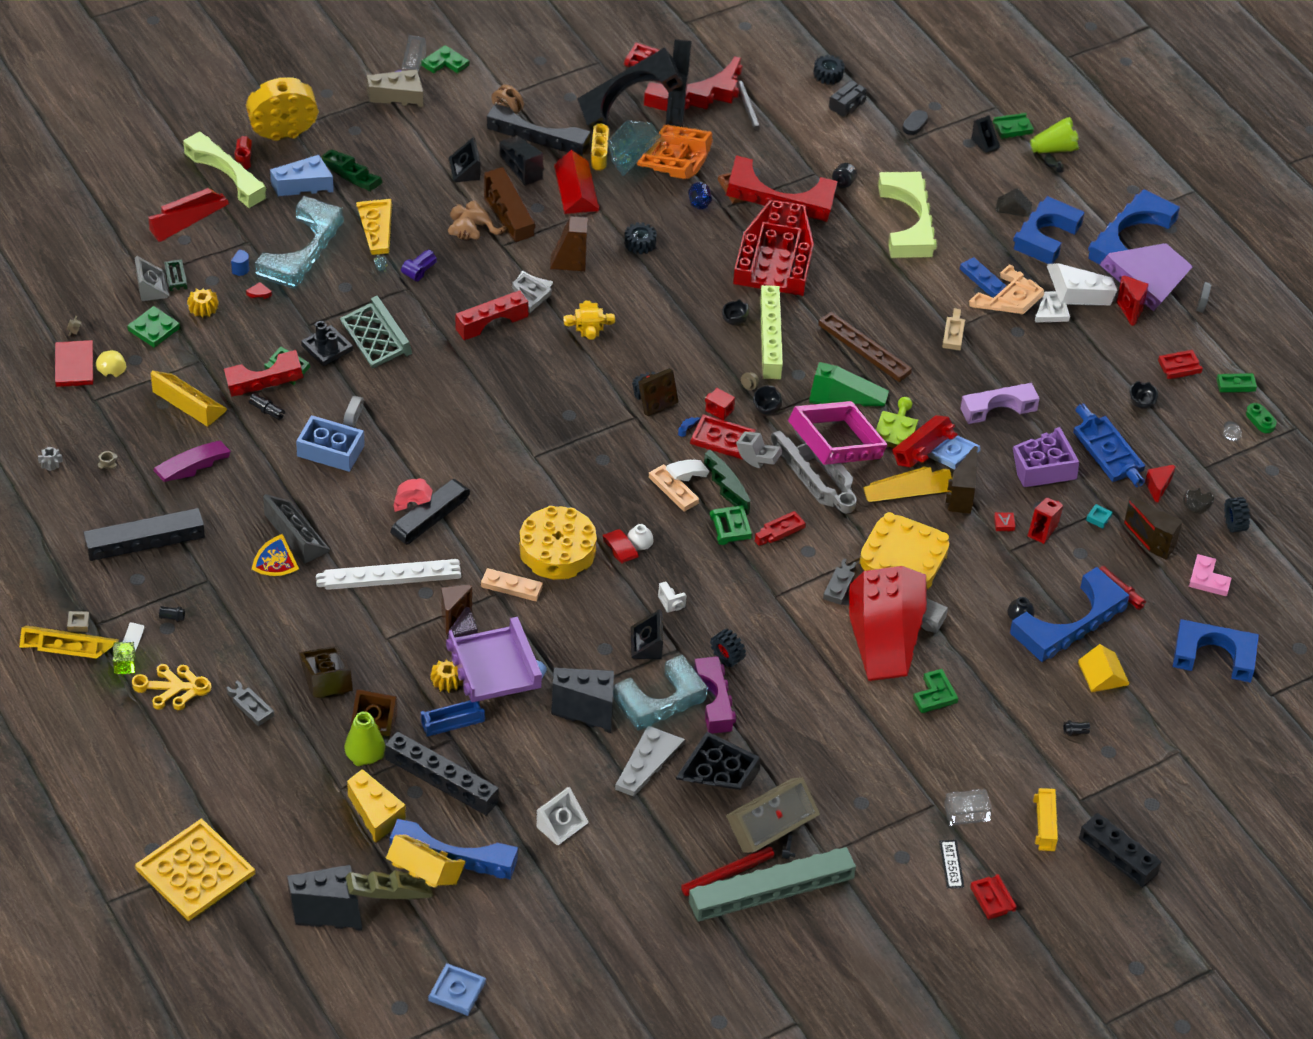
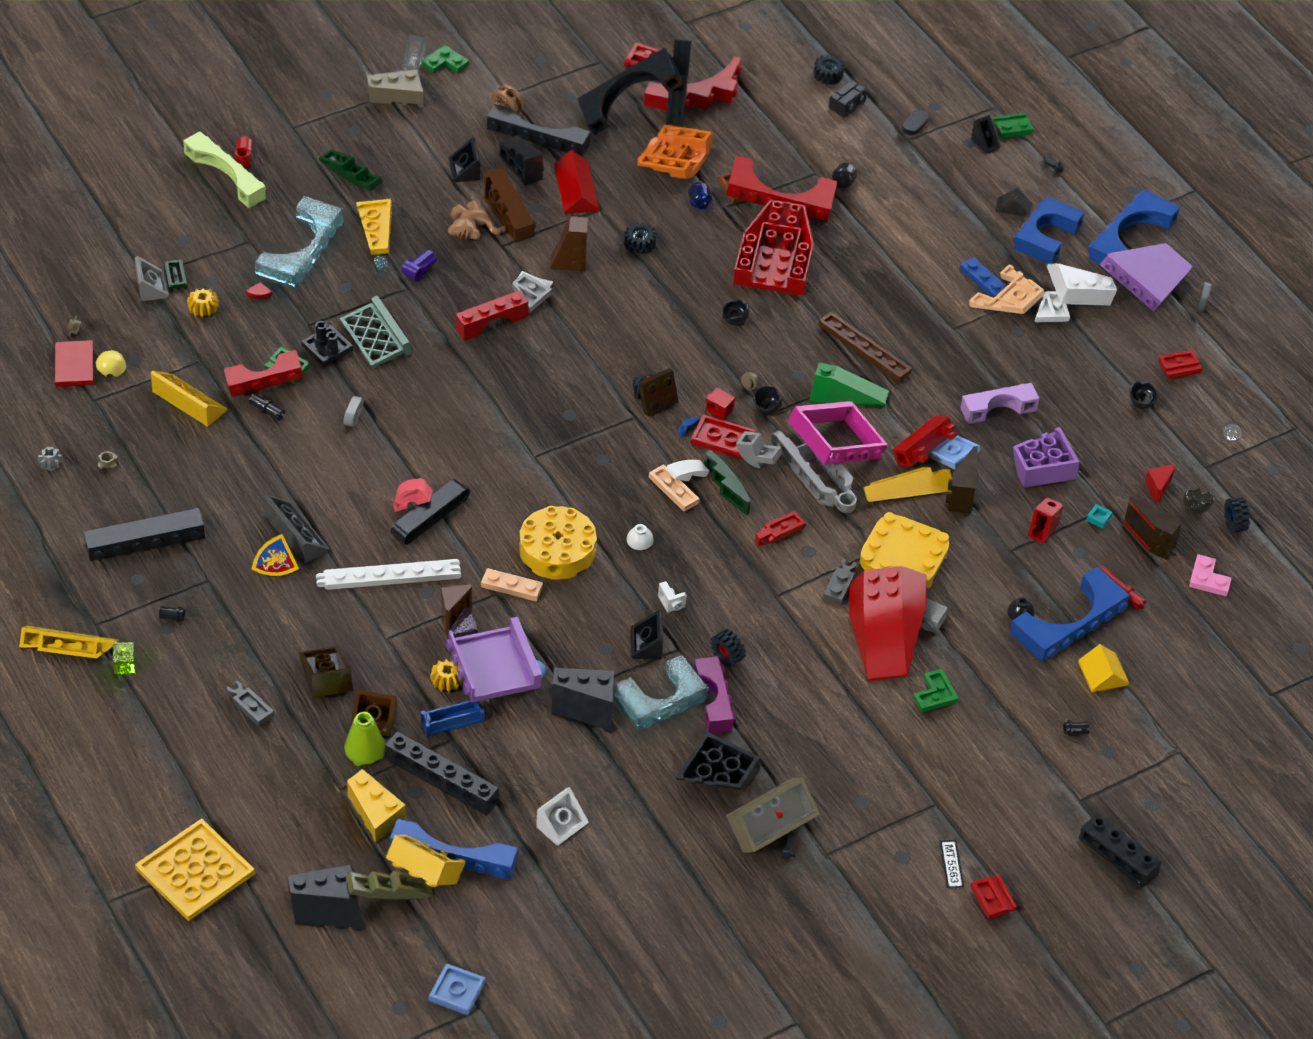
dark tan plate [67,611,90,632] -> none
white sticker [118,622,145,657] -> none
green plate [127,306,180,348] -> none
yellow plant [132,664,211,710] -> none
red wedge [148,188,229,242] -> none
magenta slope [153,440,231,482] -> none
blue brick [231,249,249,276] -> none
yellow brick [246,78,319,141] -> none
medium blue wedge [270,155,334,196] -> none
medium blue brick [296,415,364,472] -> none
yellow piece [564,301,615,340] -> none
yellow beam [591,124,609,170] -> none
red slope [603,529,639,563] -> none
clear light blue wedge [607,120,661,176] -> none
light grey wing [615,726,685,796] -> none
red axle [681,846,775,896] -> none
sand green brick [689,847,856,922] -> none
green plate [709,505,752,545] -> none
flat silver bar [737,81,760,130] -> none
yellowish green brick [760,286,783,379] -> none
lime plate [876,397,918,448] -> none
yellowish green arch [878,172,937,258] -> none
tan plate [942,308,965,350] -> none
clear brick [944,789,992,826] -> none
red tile [994,512,1015,531] -> none
lime cone [1030,117,1079,153] -> none
yellow container [1033,788,1058,851] -> none
blue plate [1073,403,1145,487] -> none
red slope [1116,276,1149,326] -> none
blue arch [1172,619,1259,683] -> none
green plate [1216,373,1257,392] -> none
green plate [1246,403,1277,433] -> none

